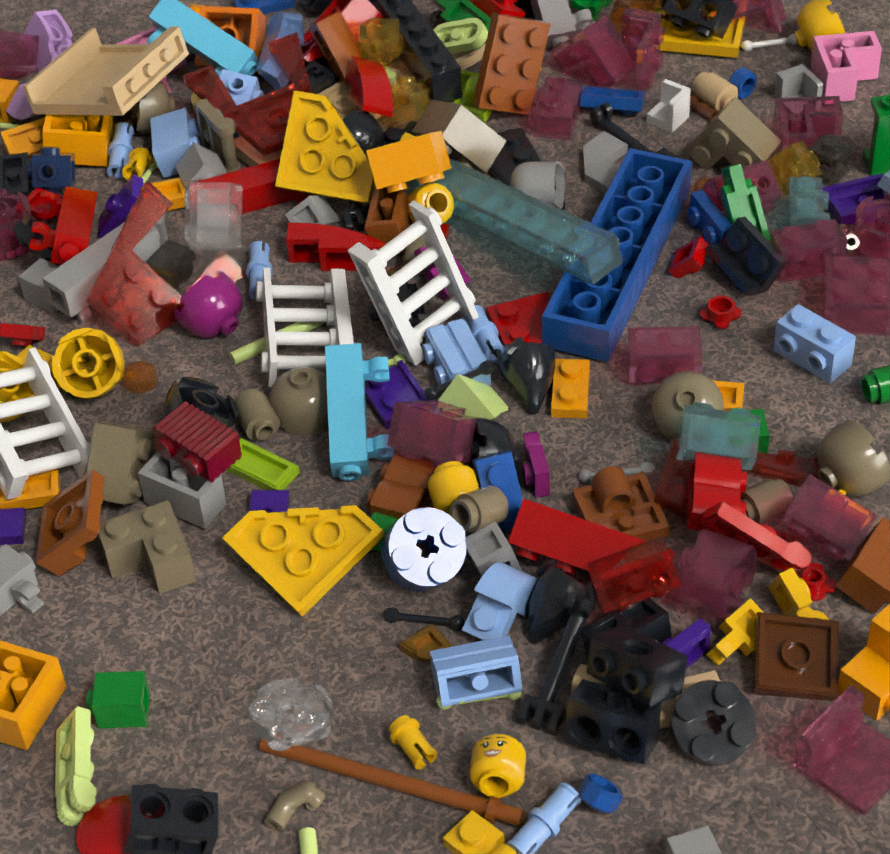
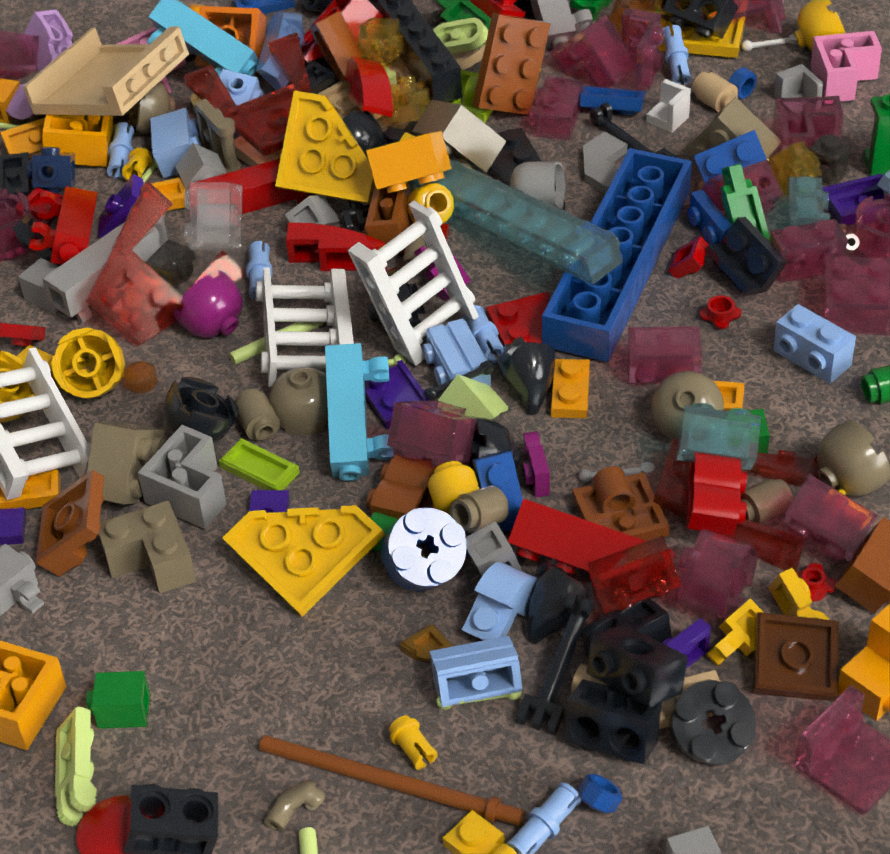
dark red brick [152,401,242,482] -> none
clear plate [249,678,333,751] -> none
black hinge [384,607,465,631] -> none
yellow head [470,734,526,798] -> none
reddish brown pin [690,94,719,121] -> none
hinge [700,501,812,573] -> none
none -> light blue pin [662,25,692,85]
none -> blue plate [693,130,767,186]

